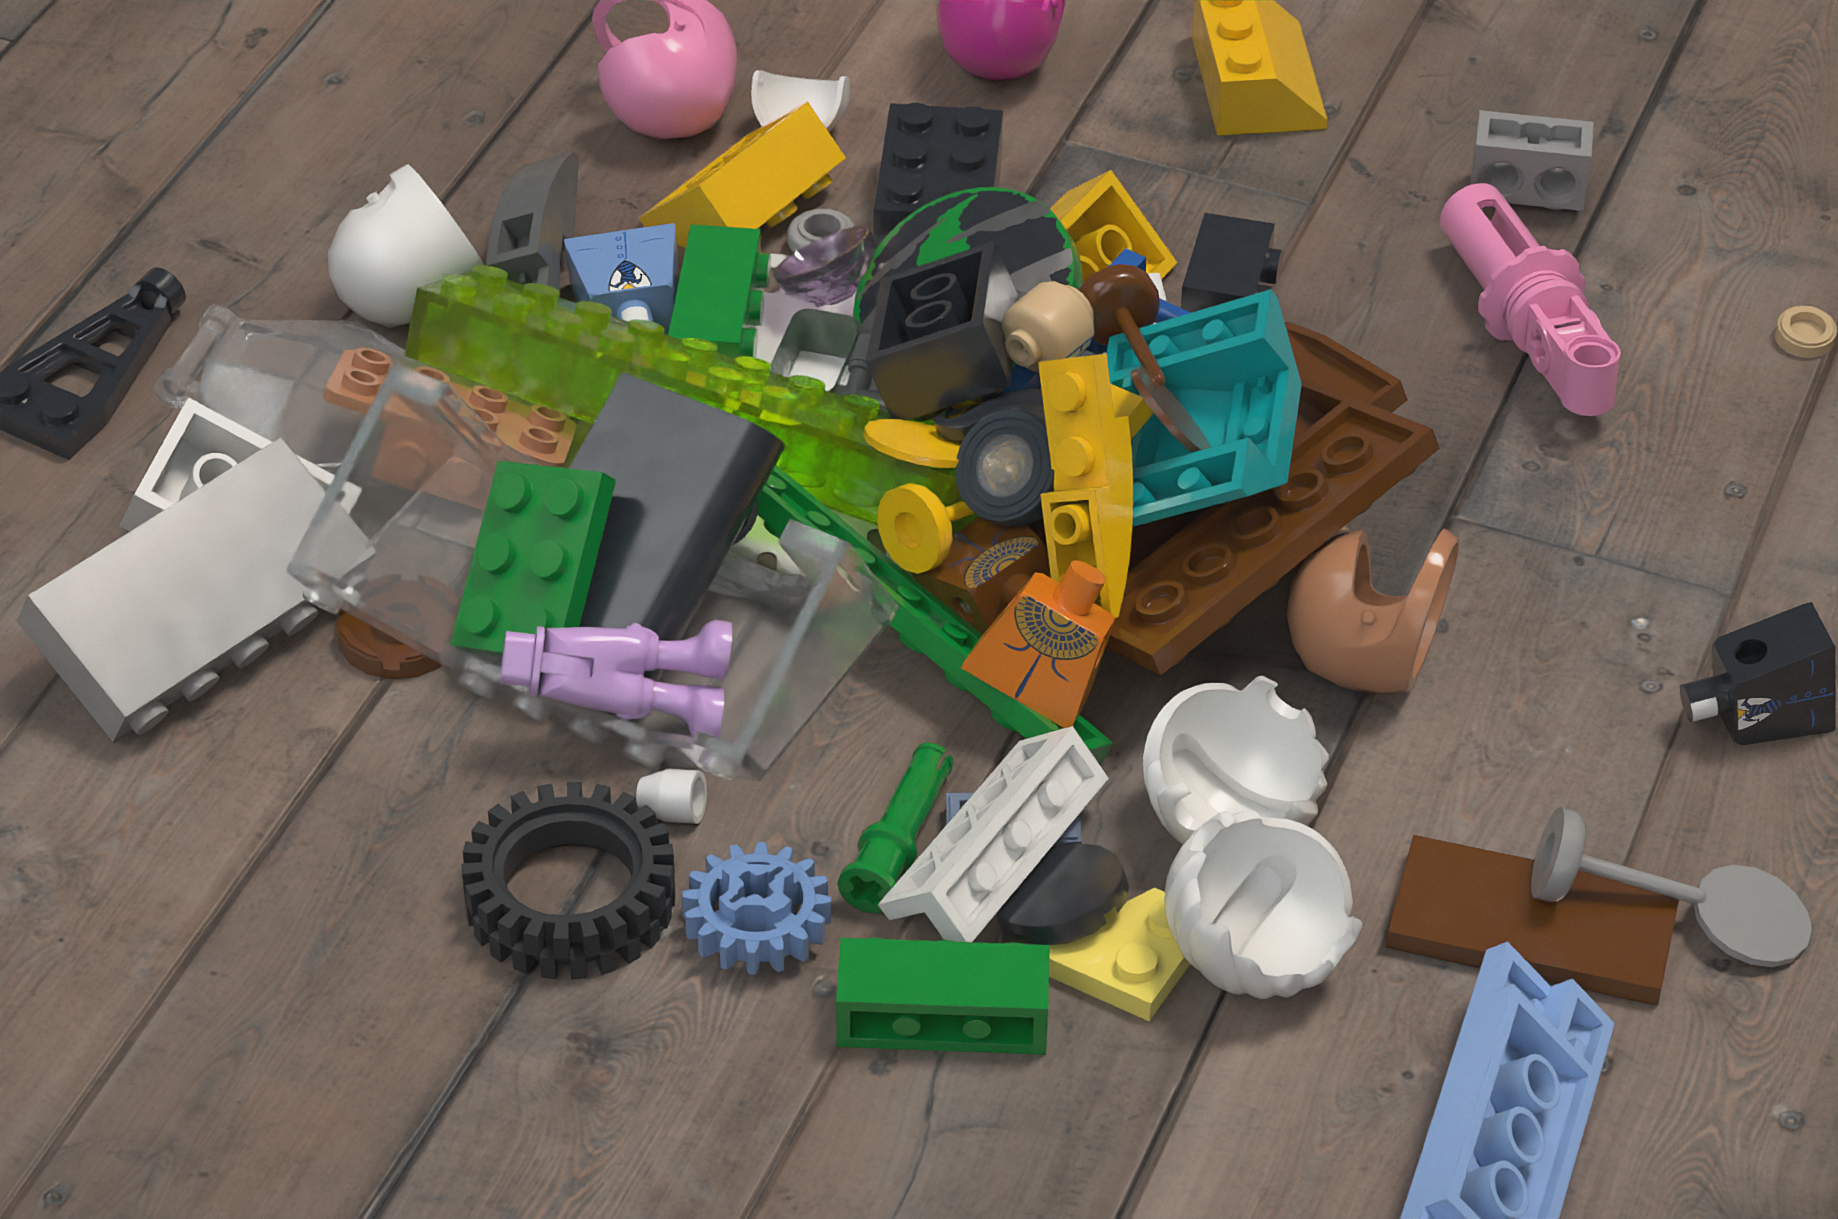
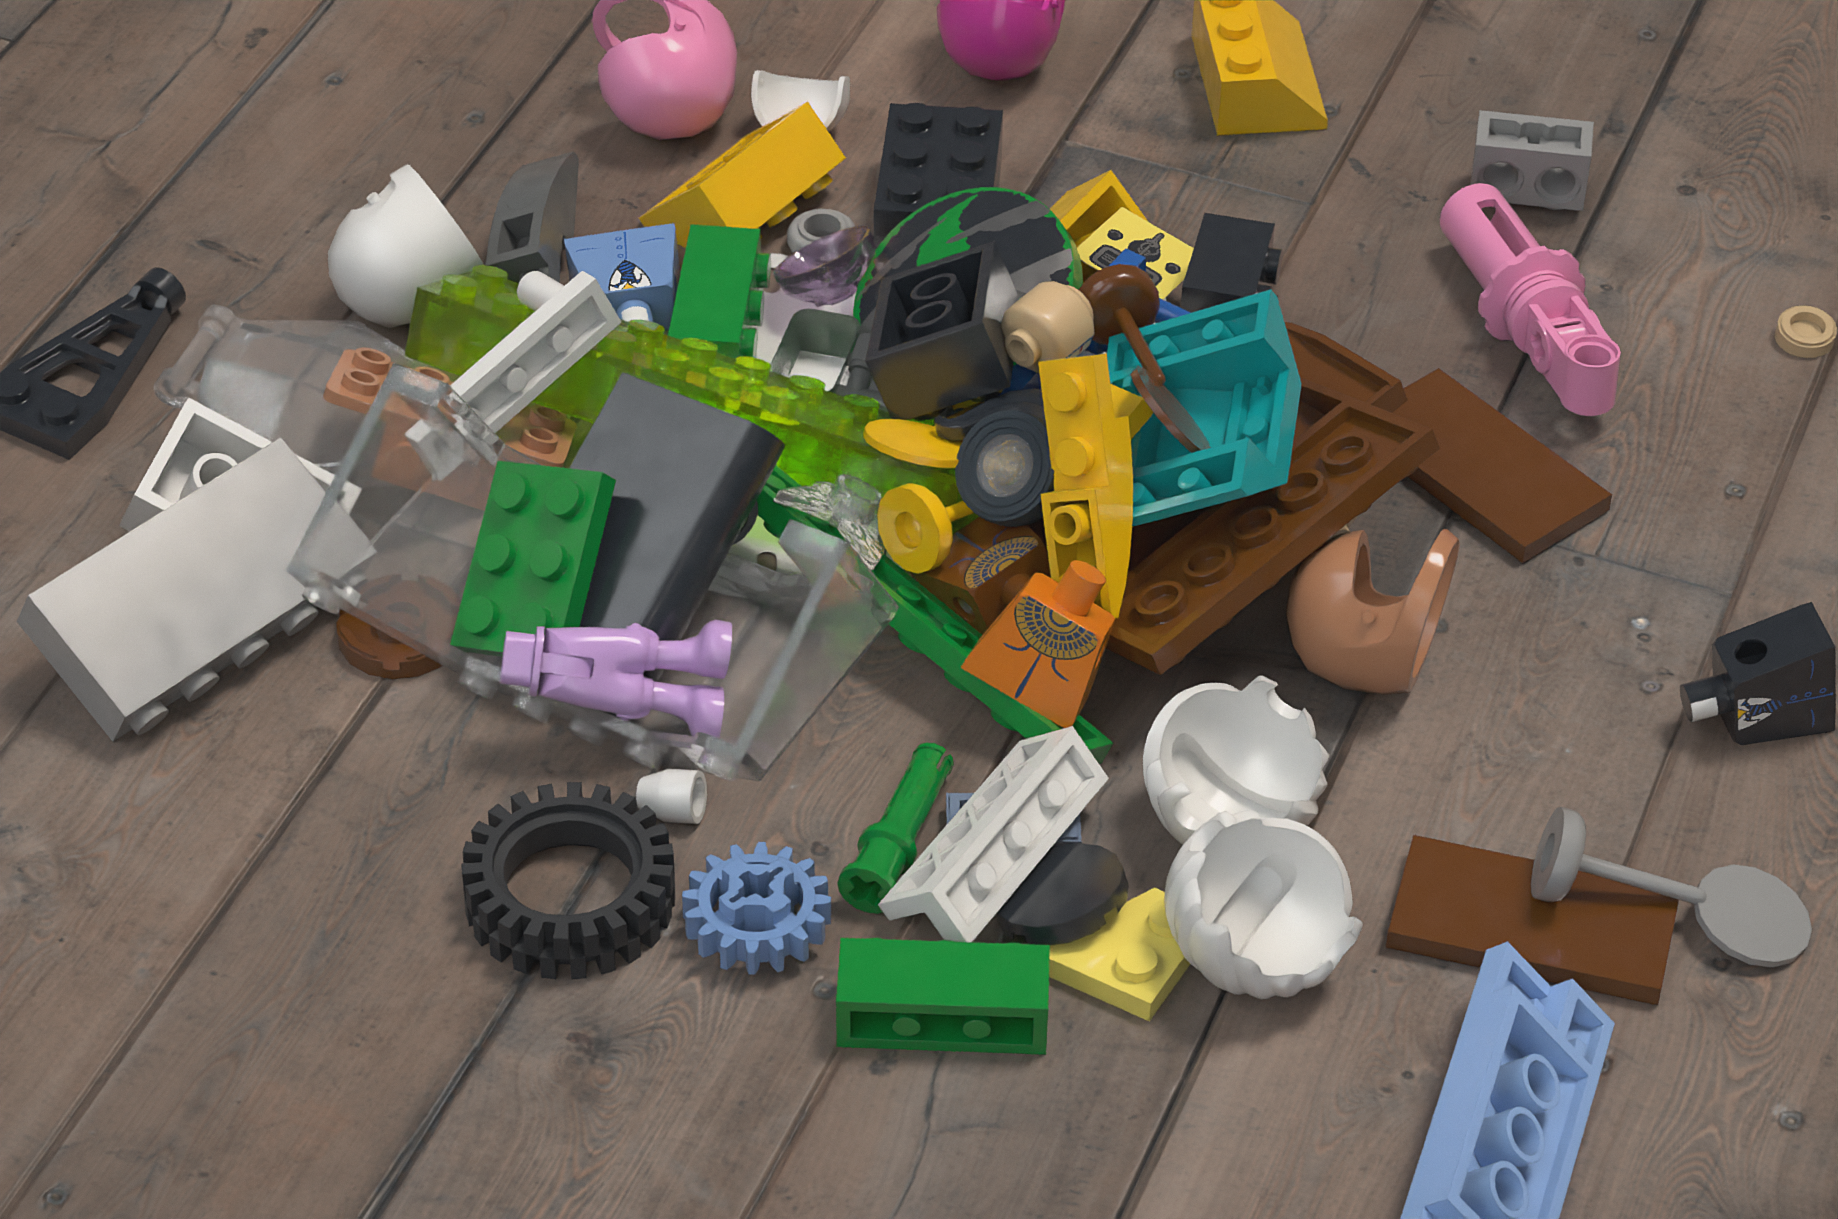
none -> white piece [398,271,621,483]
none -> clear animal [773,474,887,571]
none -> light yellow sticker [1077,207,1194,300]
none -> reddish brown tile [1392,368,1612,563]

